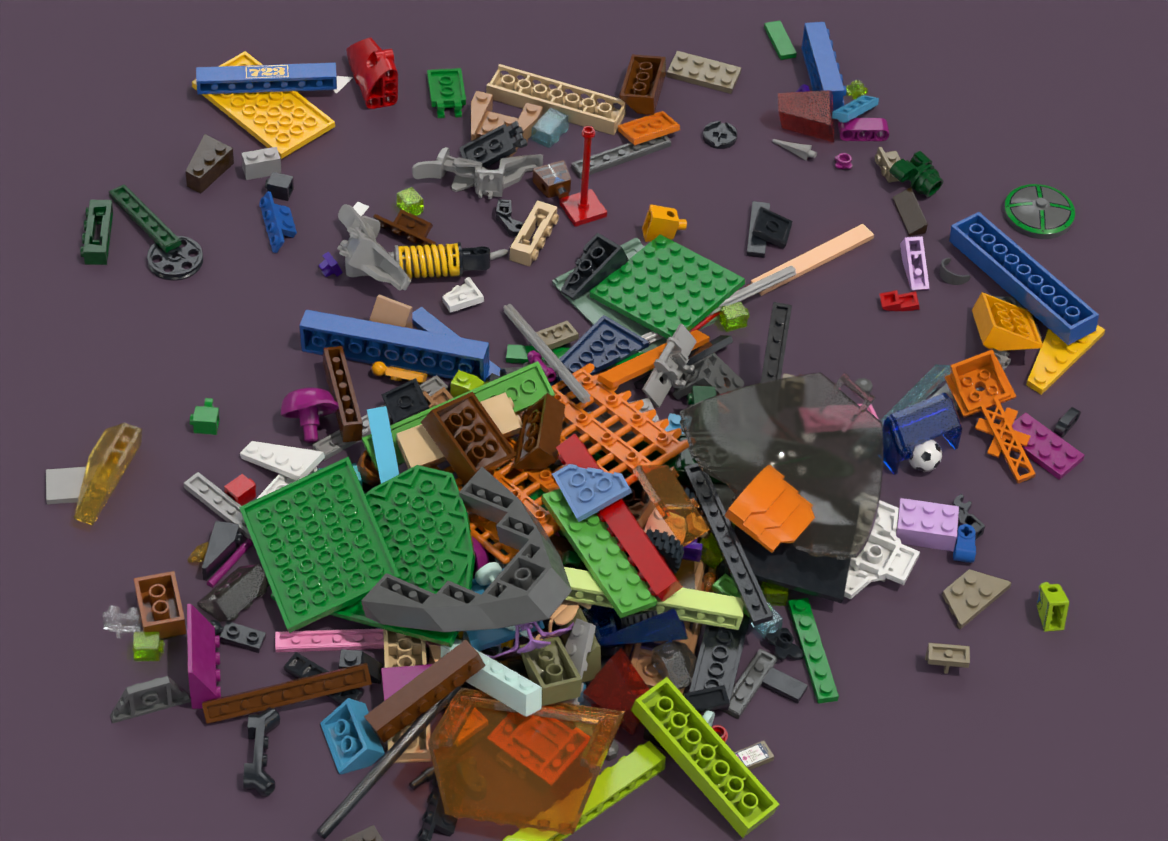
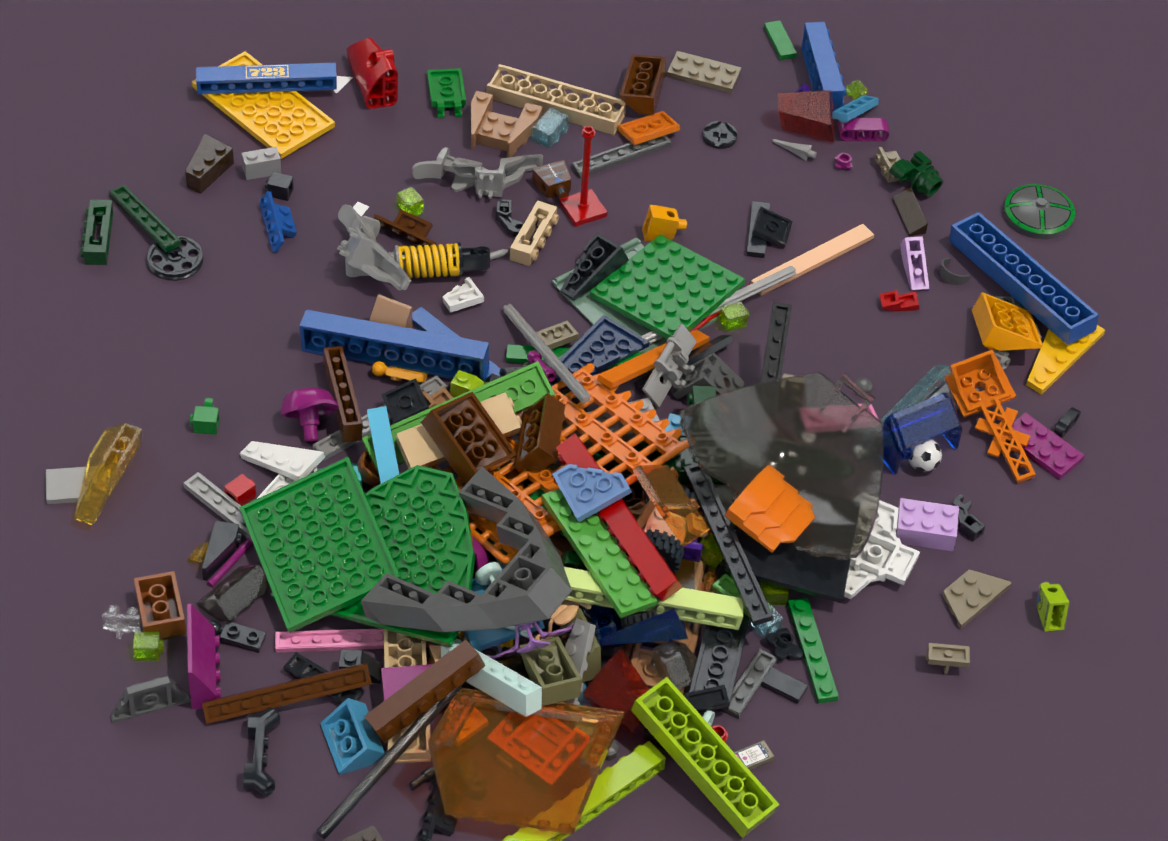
dark purple tile [319,252,343,277] -> none
black tile [459,121,528,168] -> none
blue piece [953,524,976,563] -> none

